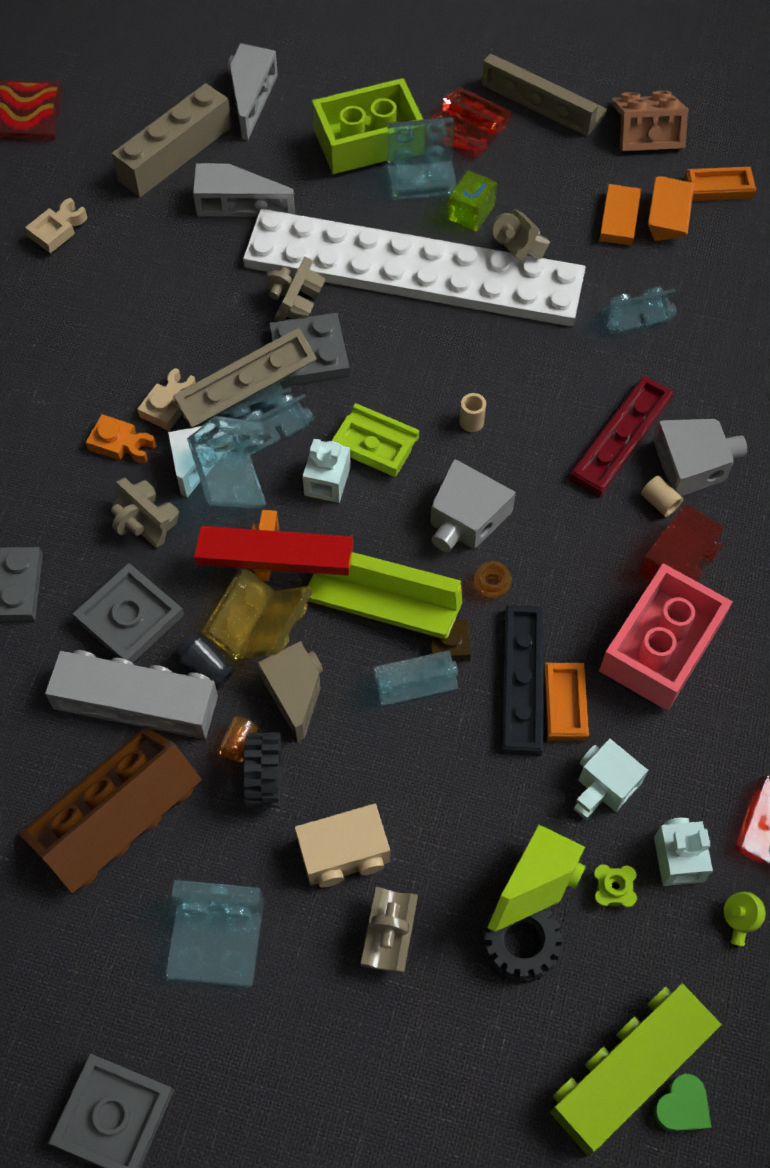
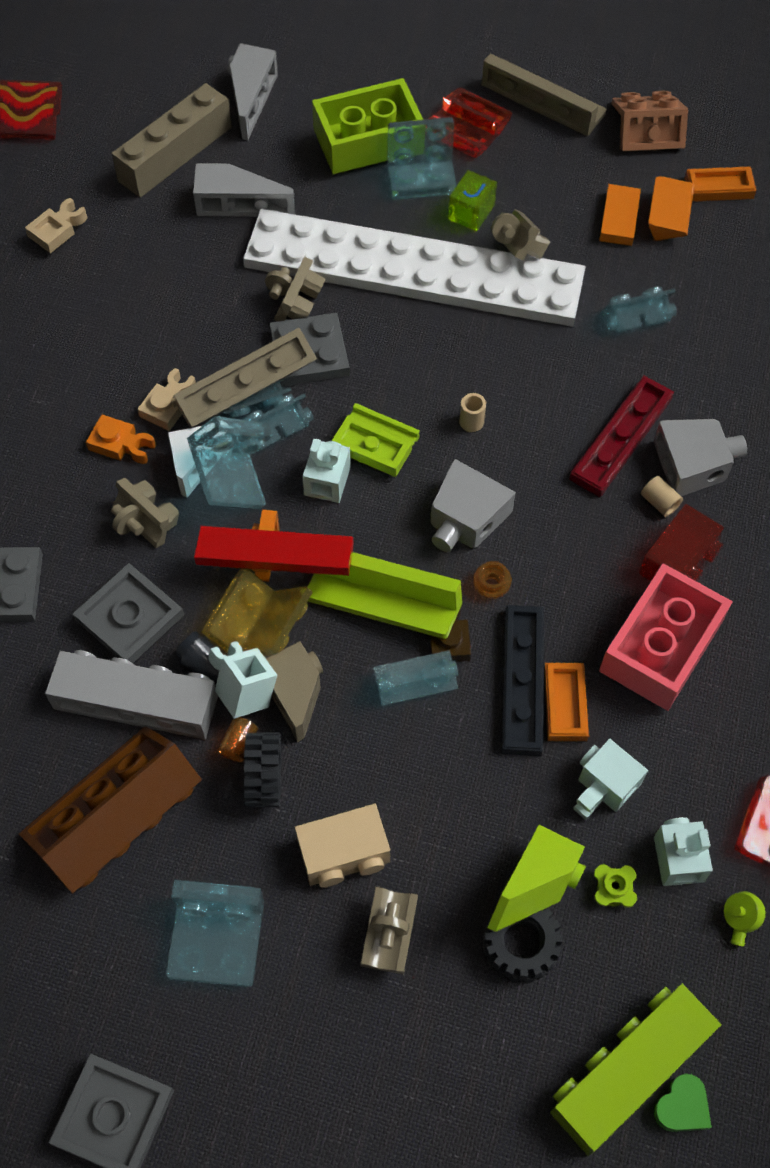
none -> light aqua brick [208,641,277,719]

